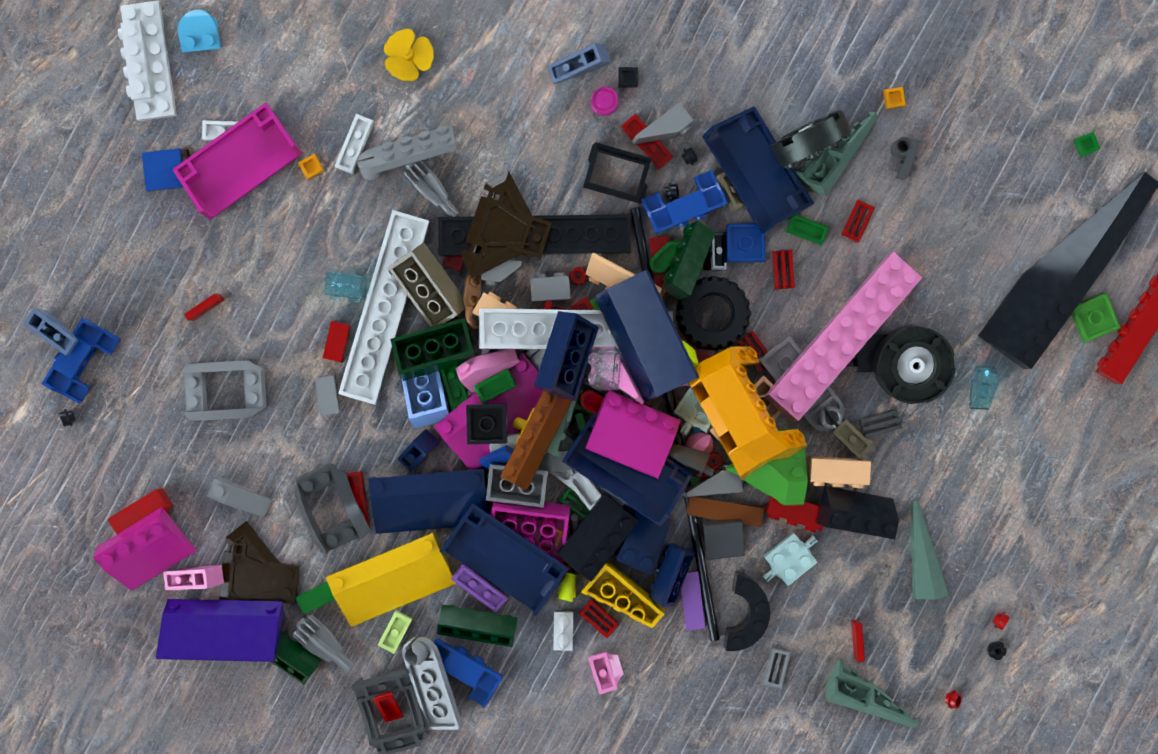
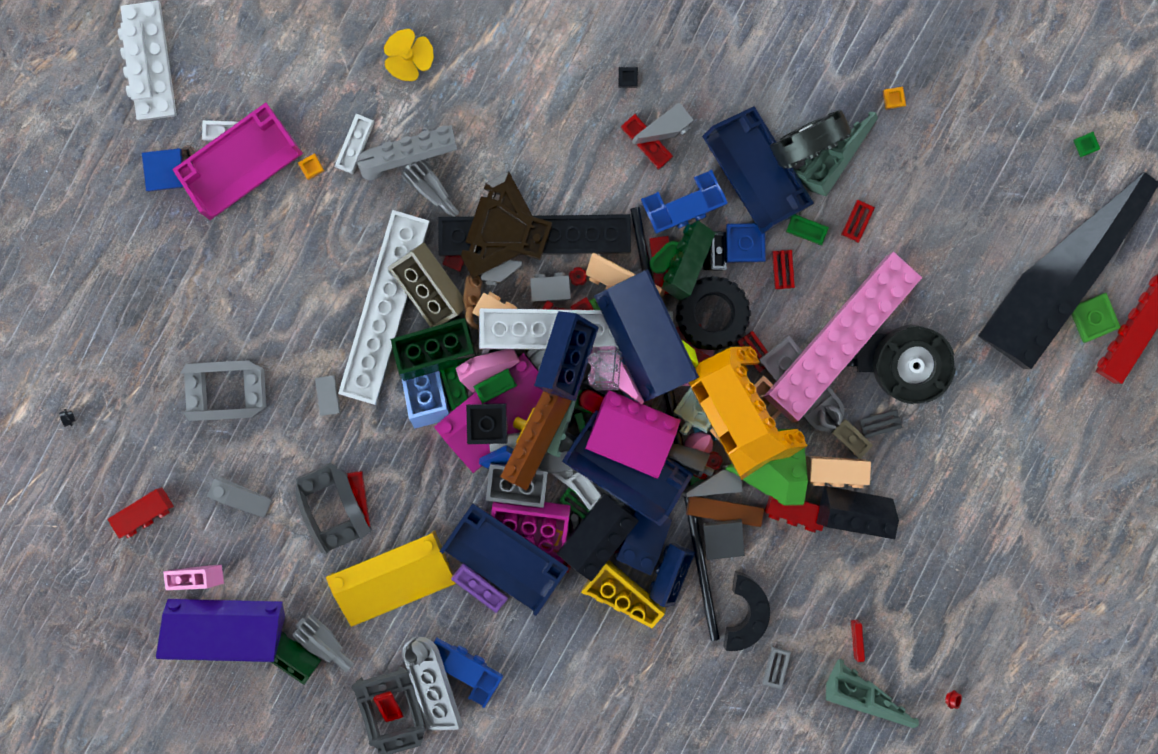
sand blue slope [24,308,78,356] -> none
blue bracket [41,318,121,404] -> none
dark pink slope [93,507,197,591] -> none
medium azure slope [178,9,222,53] -> none
red tile [184,293,225,321] -> none
dark brown plate [219,521,300,604] -> none
green tile [295,582,335,615] -> none
red tile [323,321,351,362] -> none
clear light blue brick [324,272,368,303] -> none
dark blue slope [368,467,489,534] -> none
yellowish green plate [378,610,412,654] -> none
dark blue slope [397,429,440,472] -> none
dark green brick [437,605,518,648] -> none
sand blue slope [547,43,612,84] -> none
white tile [553,611,573,651] -> none
neon yellow cone [557,573,577,602] -> none
red tile [578,598,620,638] -> none
black piece [583,142,652,204] -> none
bright pink slope [588,651,624,695] -> none
dark pink wheel [591,86,618,117] -> none
black plate [665,183,679,202] -> none
medium lavender tile [681,571,705,631] -> none
black plate [682,147,698,166] -> none
dark tan plate [715,173,745,212] -> none
light aqua plate [763,532,818,586] -> none
dark grey plate [891,136,920,180] -> none
sand green wedge [911,500,949,599] -> none
clear light blue slope [969,366,999,410] -> none
black plate [987,641,1007,660] -> none
red plate [993,612,1010,630] -> none

